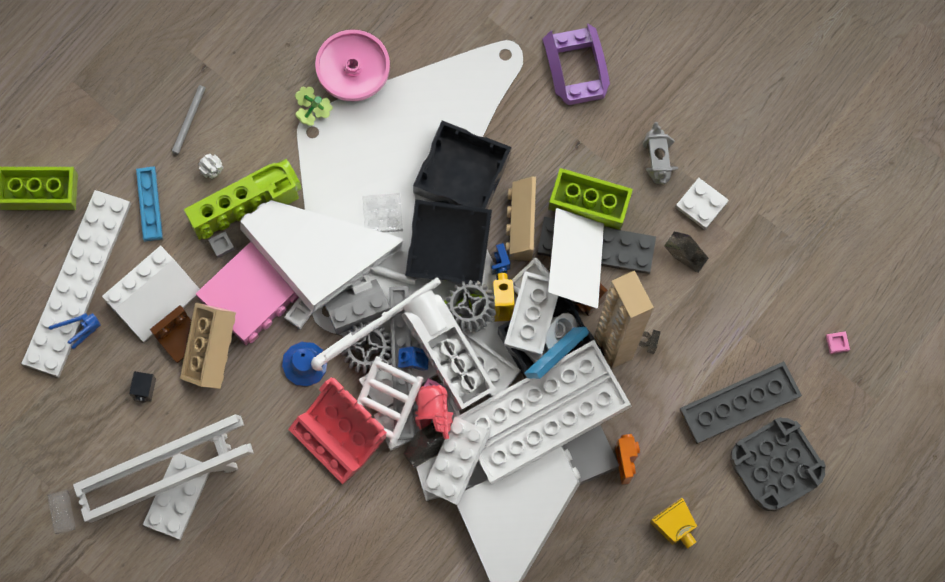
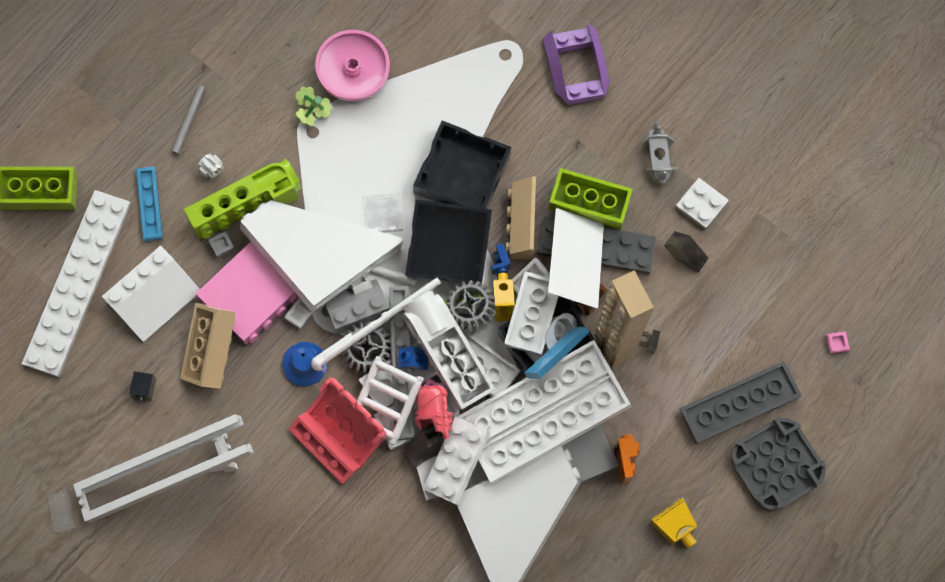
blue plant [49,313,101,349] -> none
white plate [143,453,210,540] -> none
reddish brown bracket [150,305,192,363] -> none

